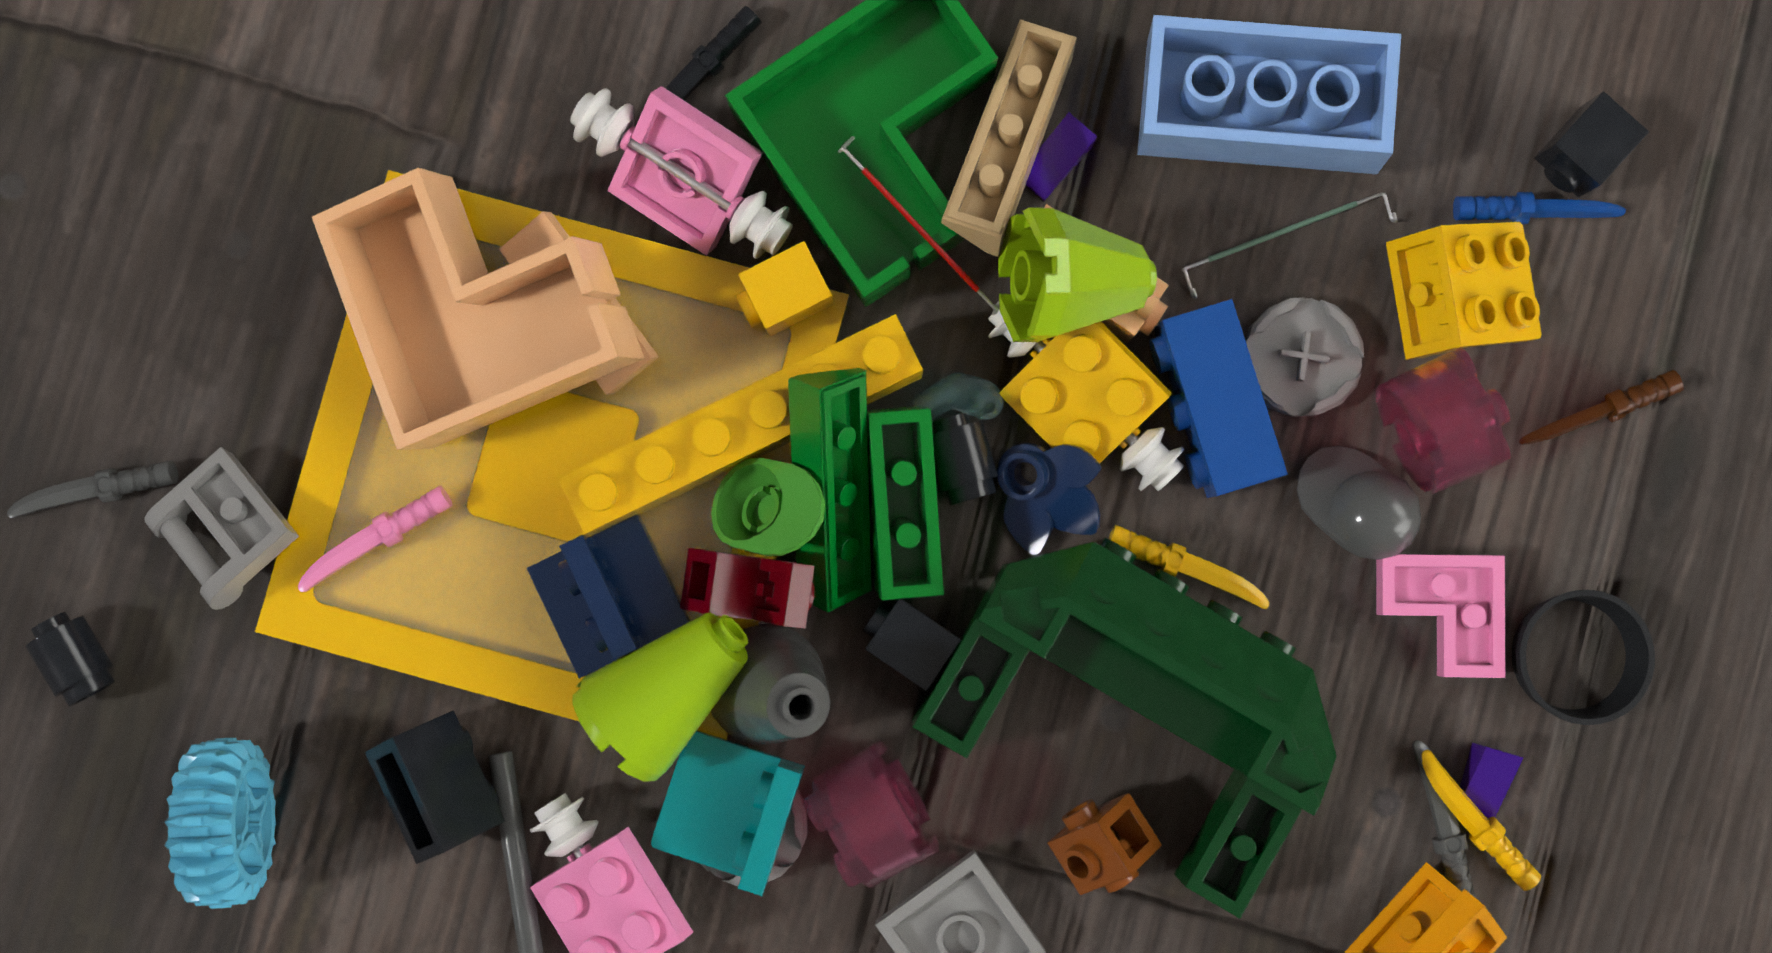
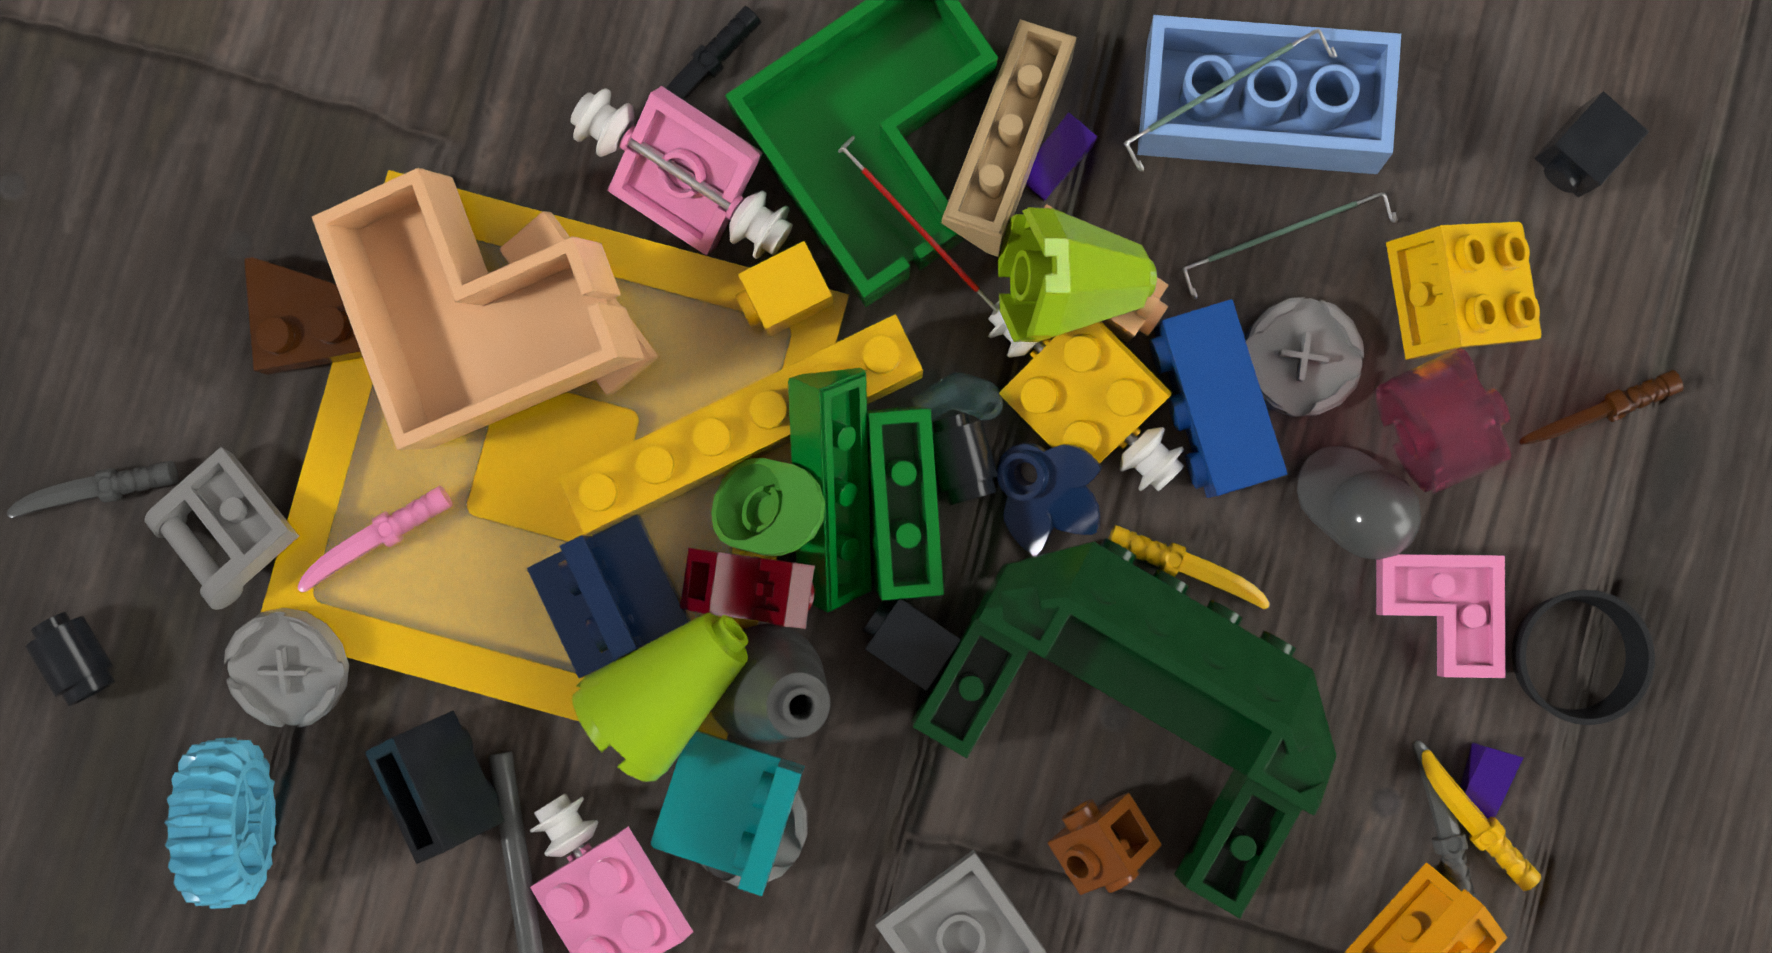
clear pink brick [803,741,939,888] -> none
blue piece [1453,192,1626,224] -> none
none -> light grey tile [224,607,349,728]
none -> reddish brown wing [244,257,363,375]
none -> sand green piece [1124,29,1337,171]

